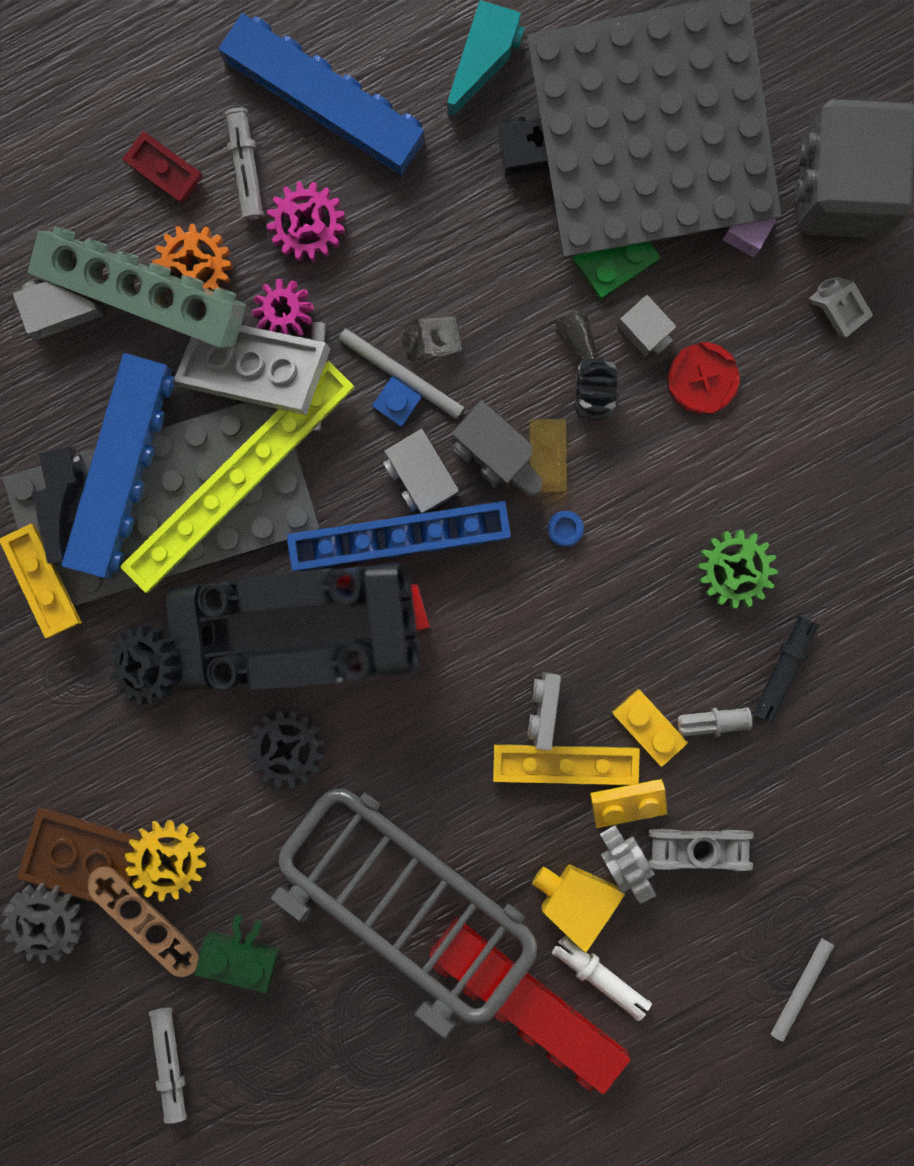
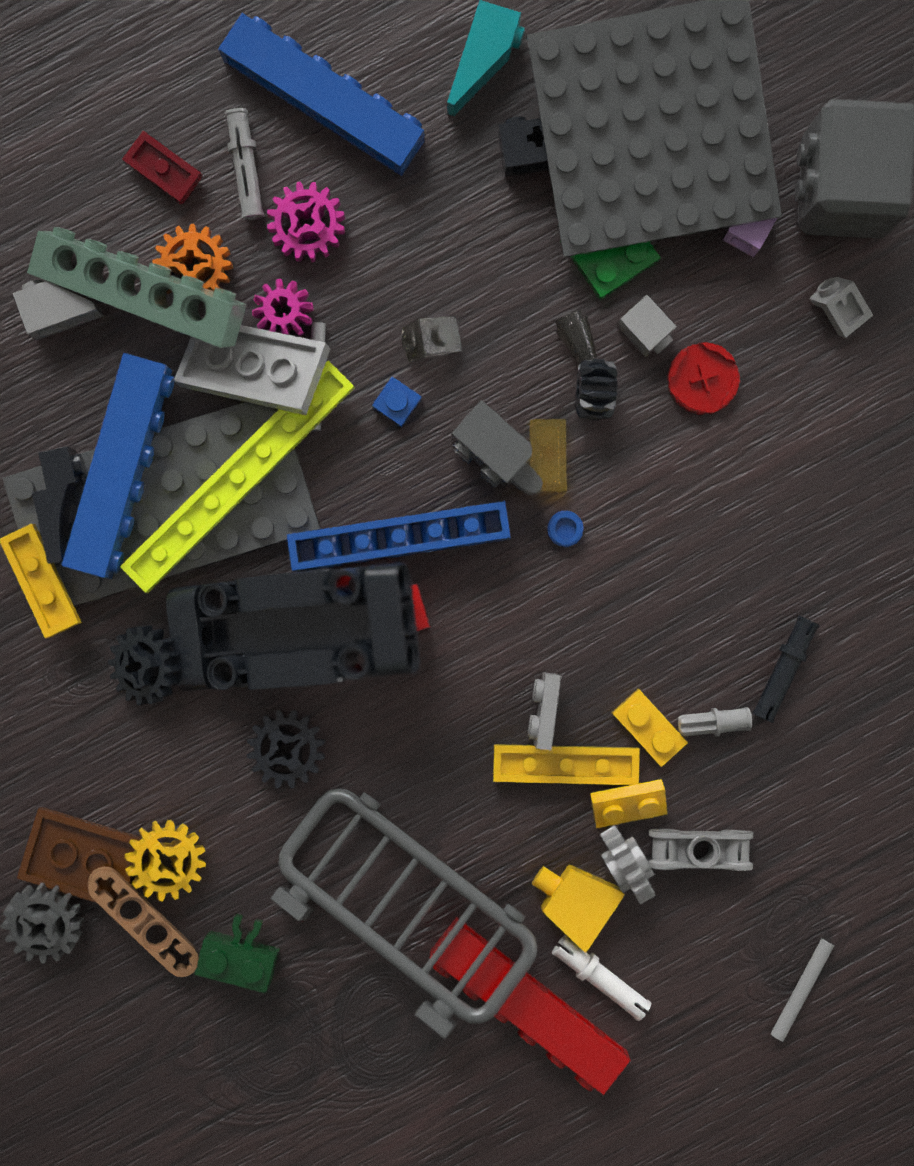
light grey pin [149,1008,187,1124] -> none
light grey bar [338,328,465,419] -> none
light grey brick [383,429,459,514] -> none
bright green gear [697,530,778,608] -> none

